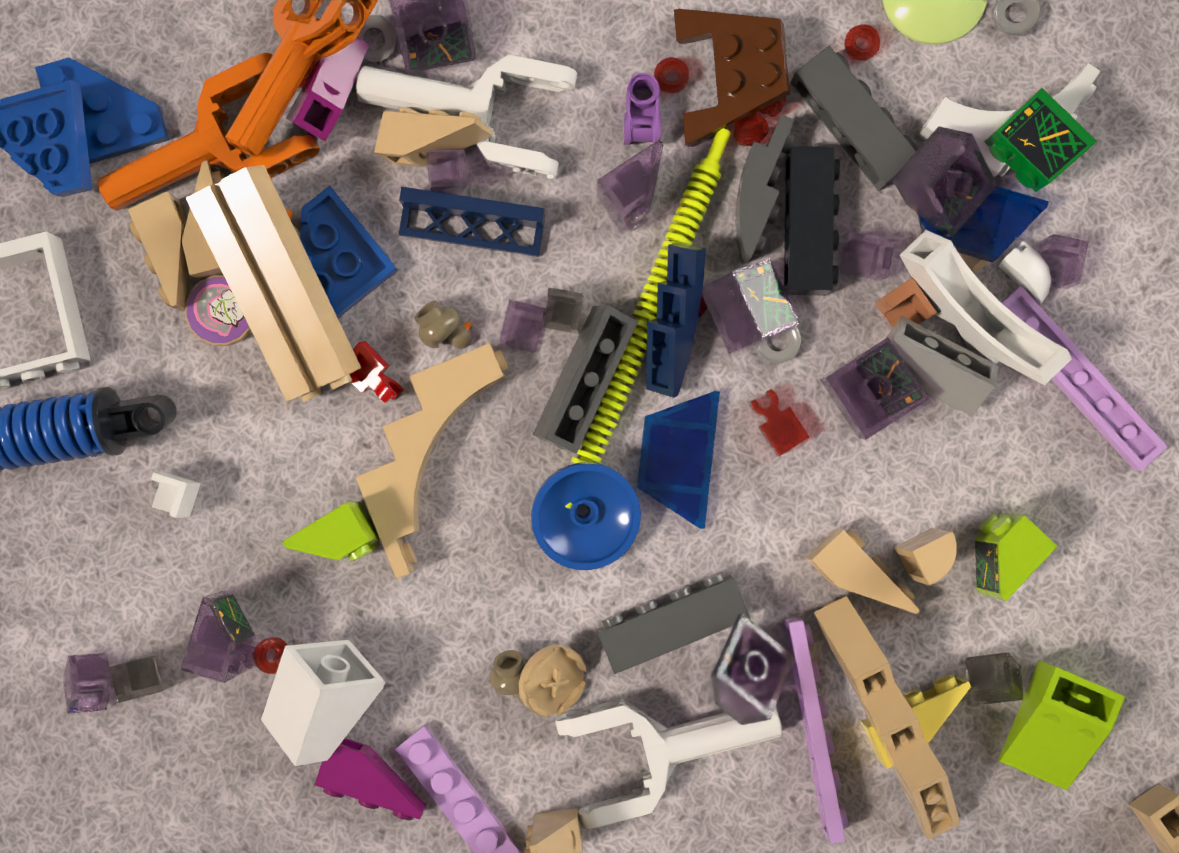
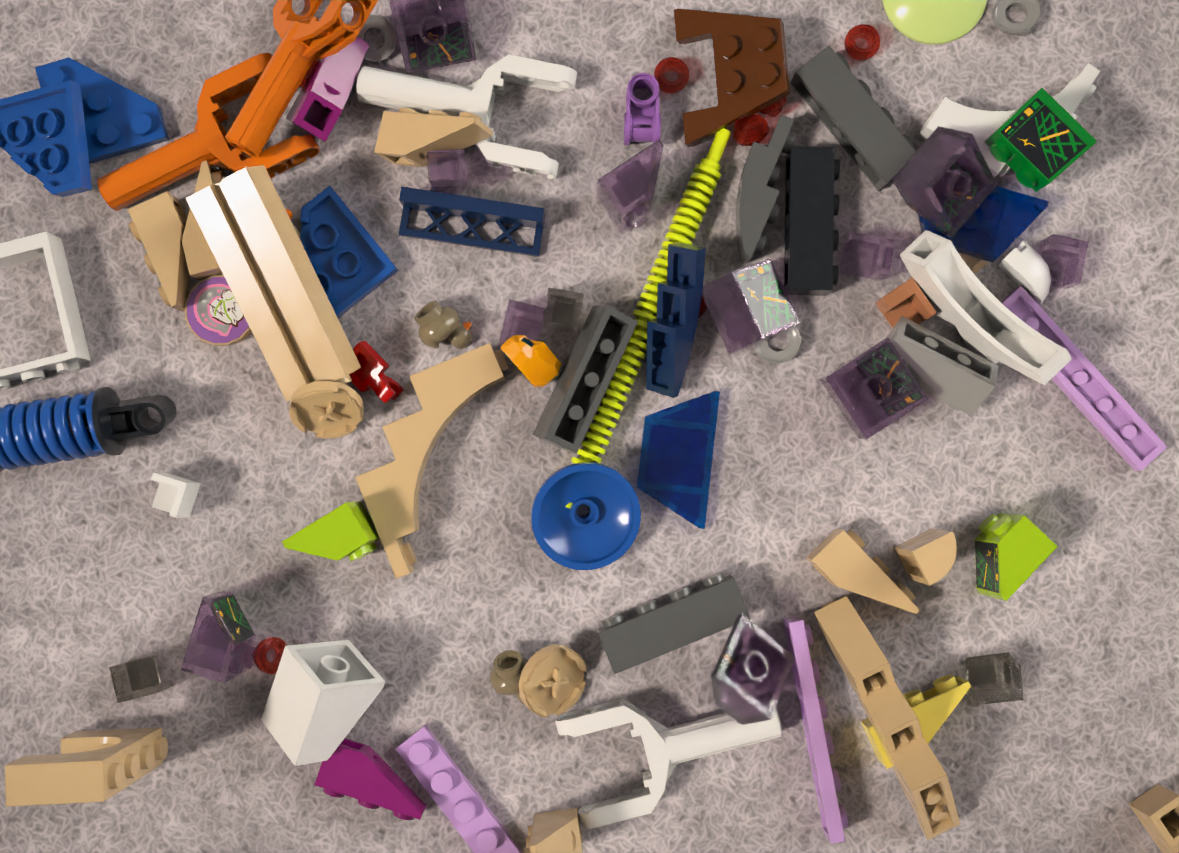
clear purple panel [63,653,113,714] -> none
clear red plate [750,389,810,457] -> none
lime slope [998,660,1125,791] -> none
none -> tan arch [5,727,168,807]
none -> tan tile [289,380,364,439]
none -> light orange rock [500,335,562,388]

